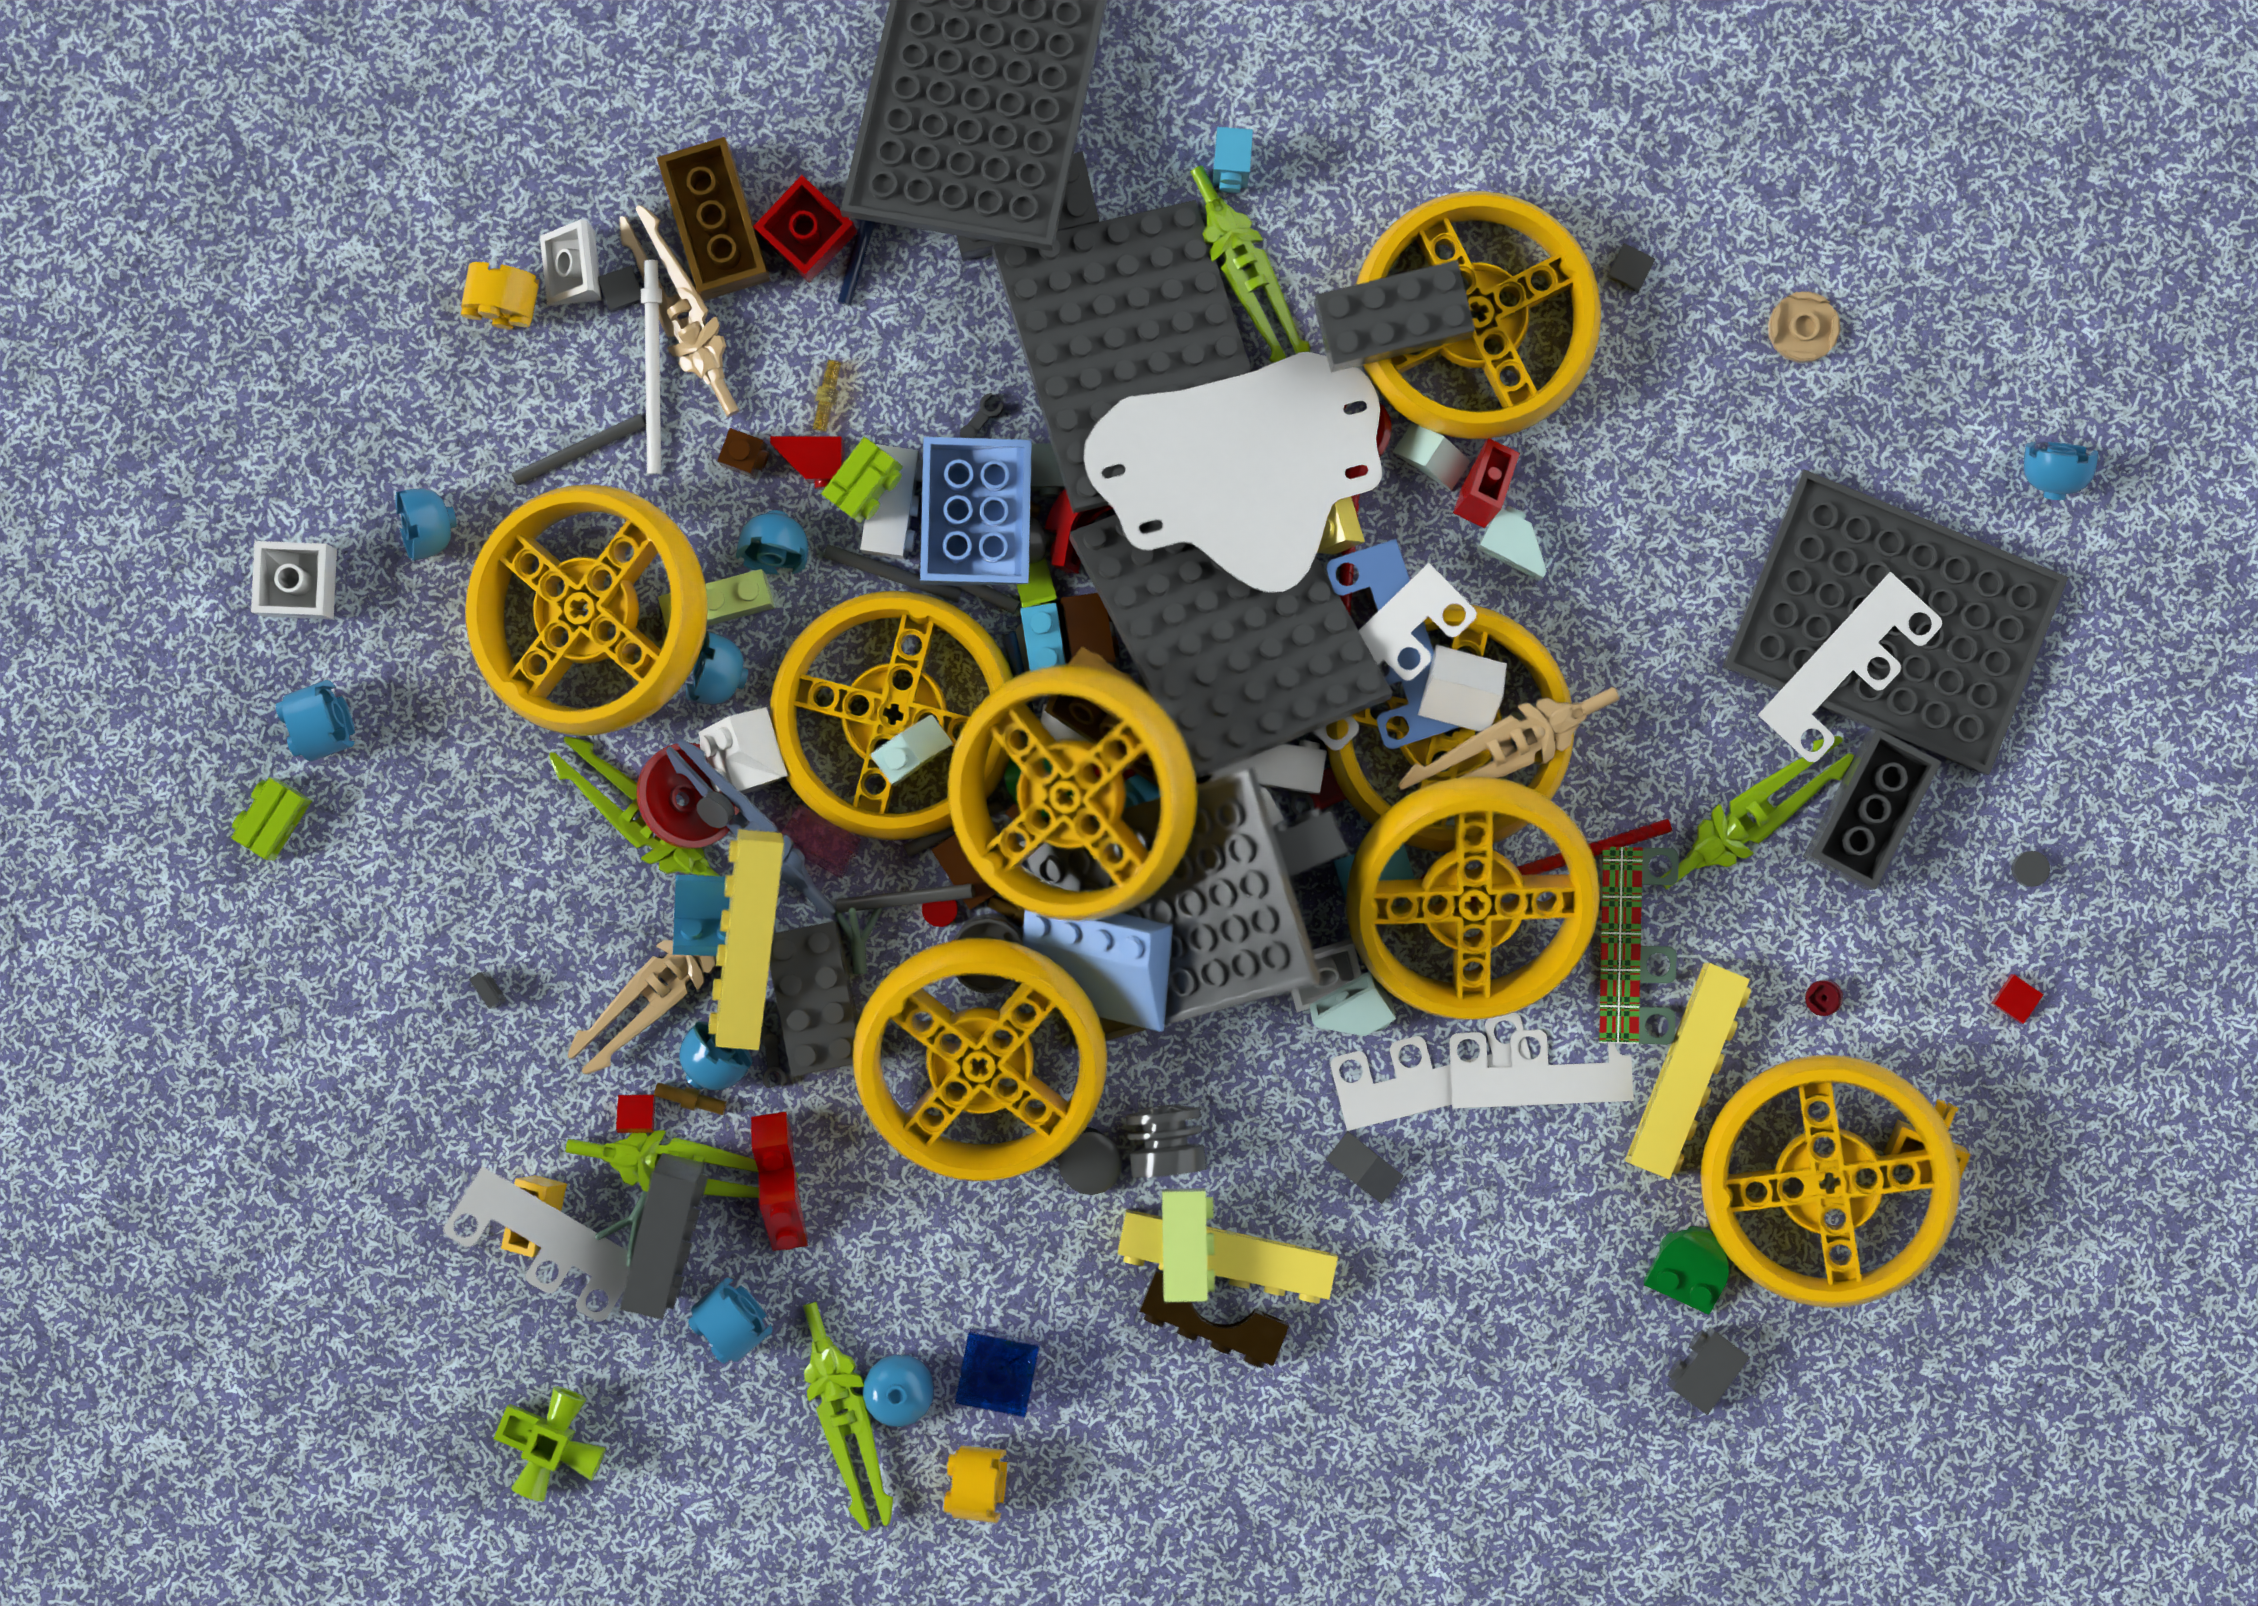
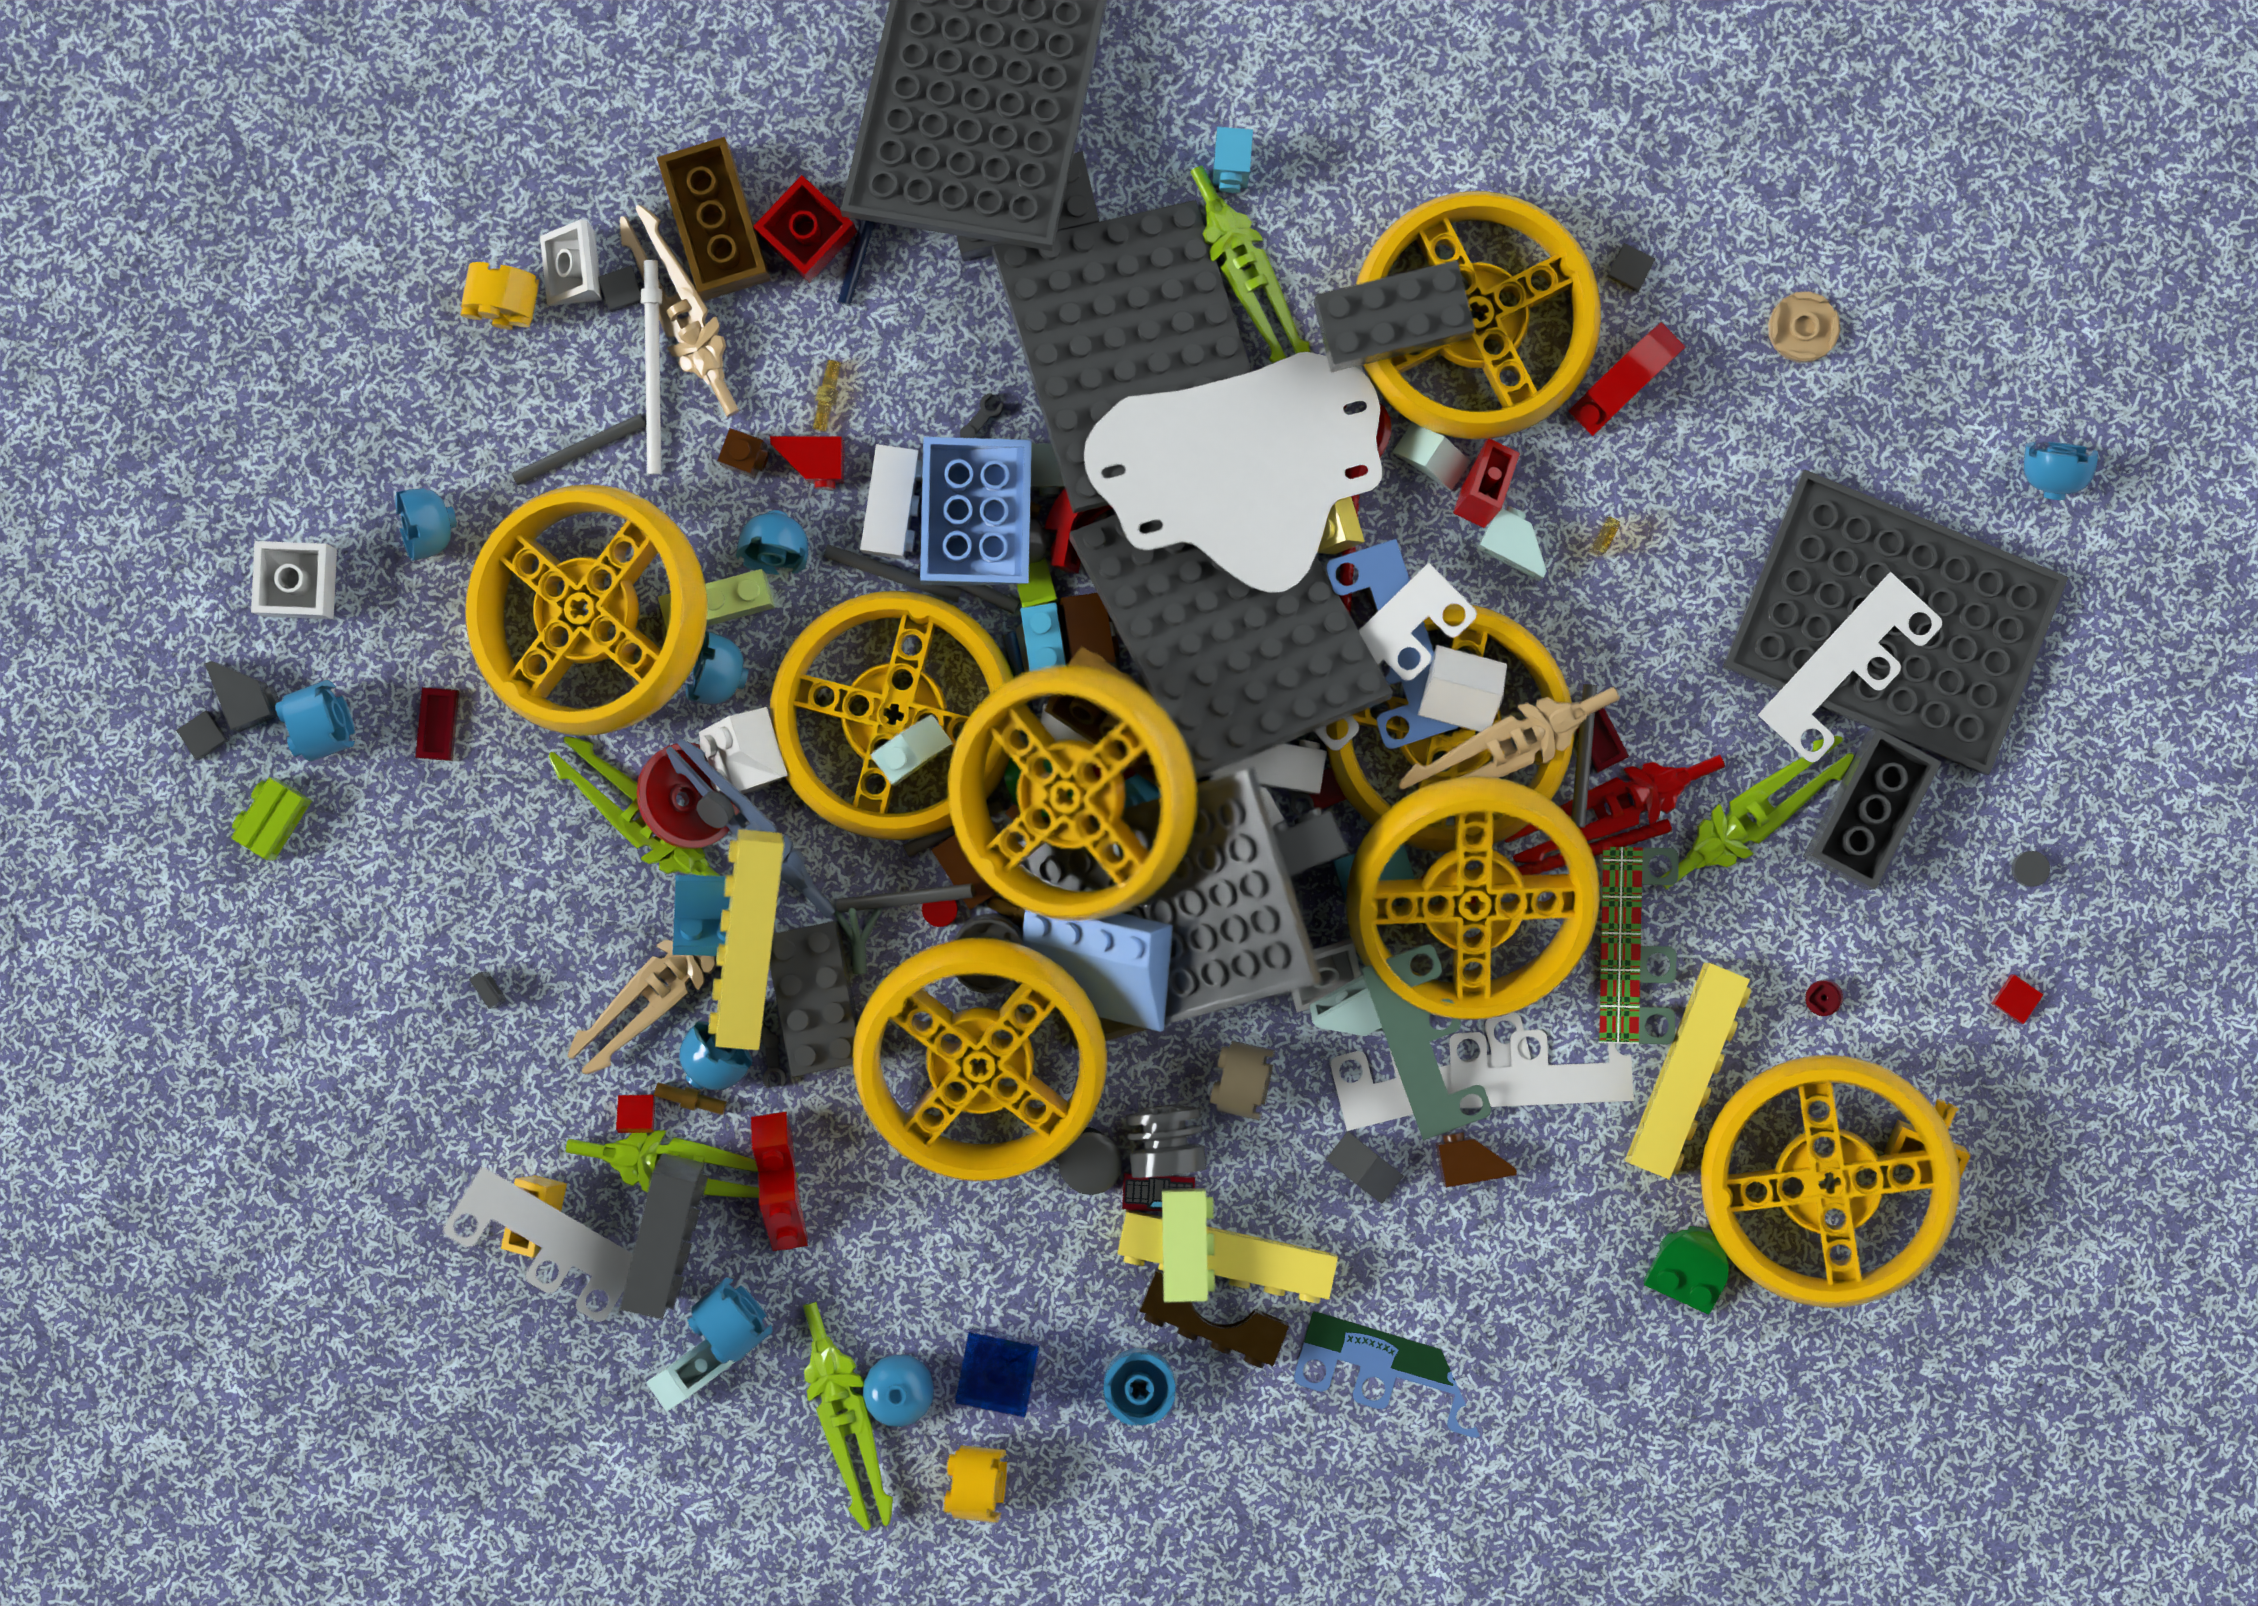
lime brick [493,1386,606,1502] -> none
sand green plant [595,1191,648,1267] -> none
clear pink hinge [781,804,861,879] -> none
lime brick [821,437,903,523] -> none
dark grey brick [1667,1327,1750,1415] -> none
none -> dark grey tile [176,710,229,760]
none -> dark grey slope [204,661,280,732]
none -> dark red tile [415,687,459,761]
none -> light aqua slope [646,1339,735,1412]
none -> dark azure brick [1103,1347,1176,1426]
none -> tile [1122,1172,1195,1212]
none -> dark tan brick [1210,1041,1275,1120]
none -> piece [1294,1311,1480,1438]
none -> sand green piece [1361,944,1491,1141]
none -> reddish brown slope [1435,1132,1517,1188]
none -> red sword [1504,754,1725,863]
none -> red arch [1568,322,1686,436]
none -> dark grey bar [1571,684,1597,828]
none -> dark red tile [1575,701,1630,773]
none -> clear yellow tile [1588,516,1621,557]

